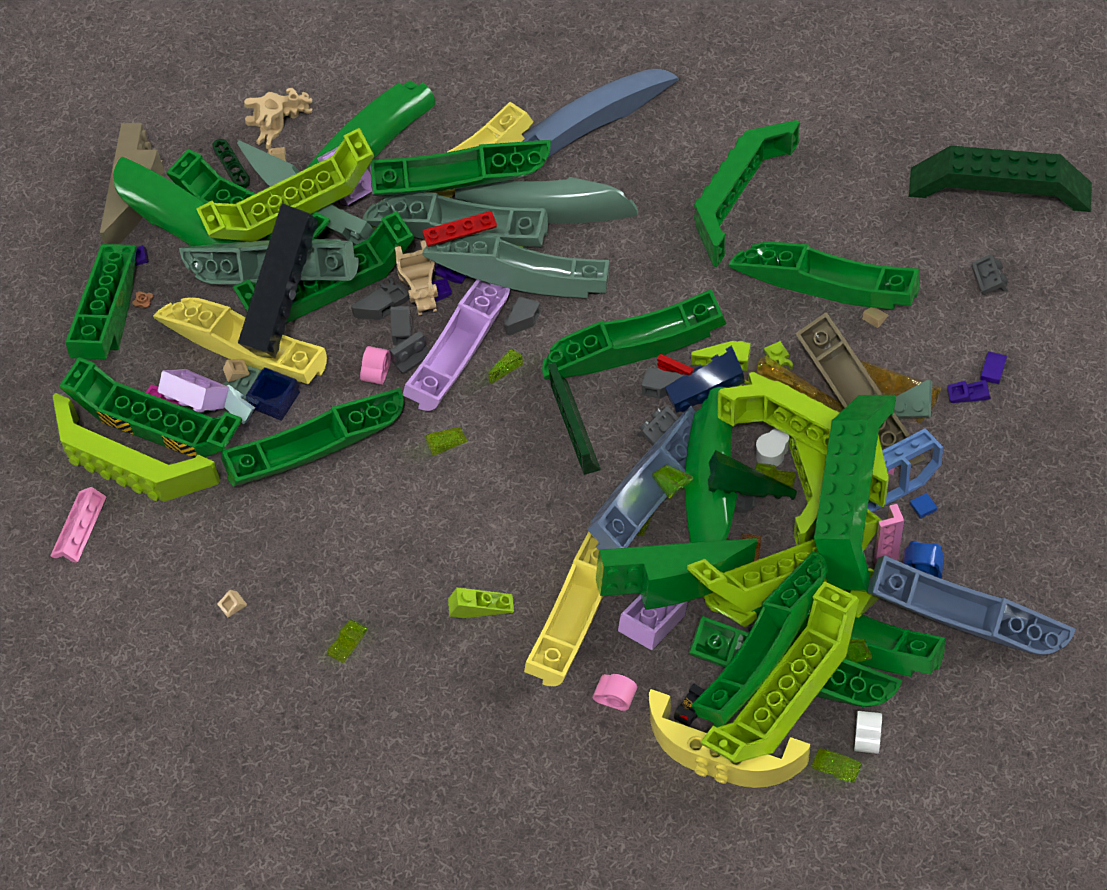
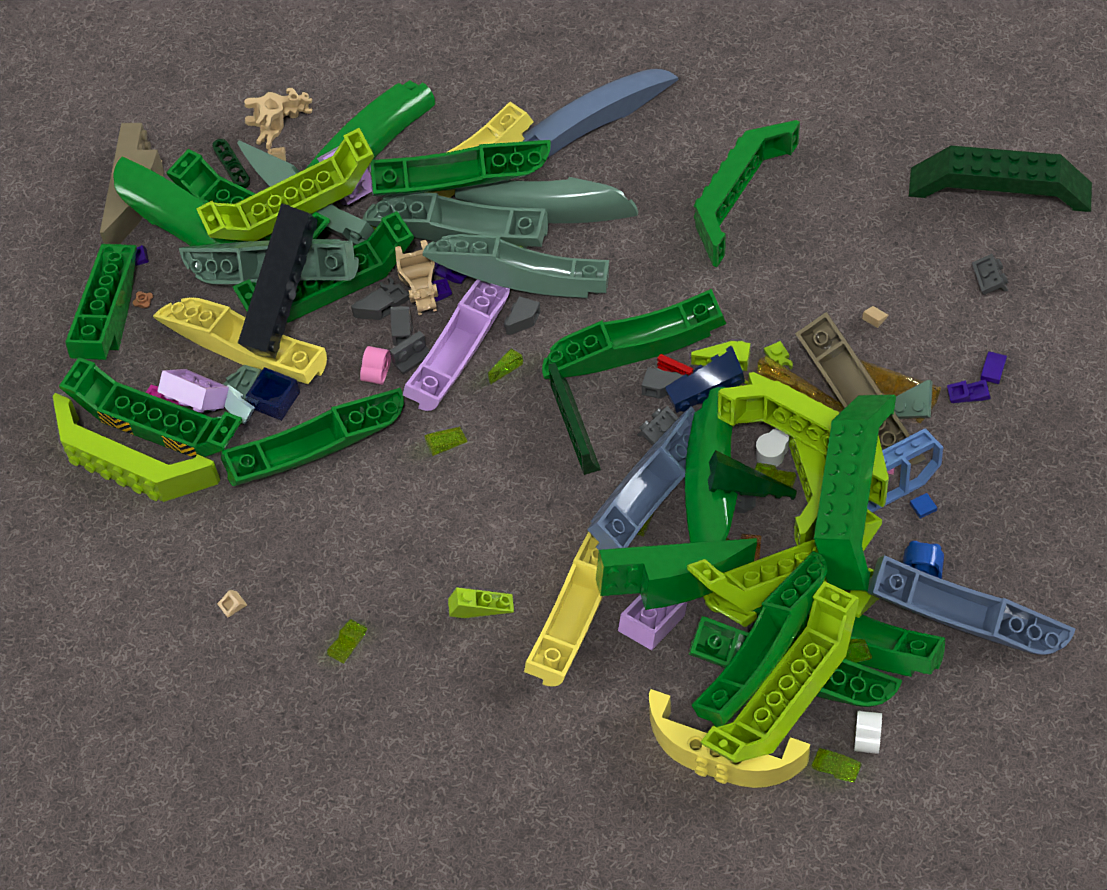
bright pink fence [50,487,106,562] -> none
tan slope [223,360,250,382] -> none
red bracket [422,211,497,247] -> none
bright pink piece [593,674,637,711] -> none
clear neon green slope [652,464,693,499] -> none
black leg [674,683,705,727] -> none
green slope [728,242,920,309] -> none
bright pink fence [873,504,904,566] -> none

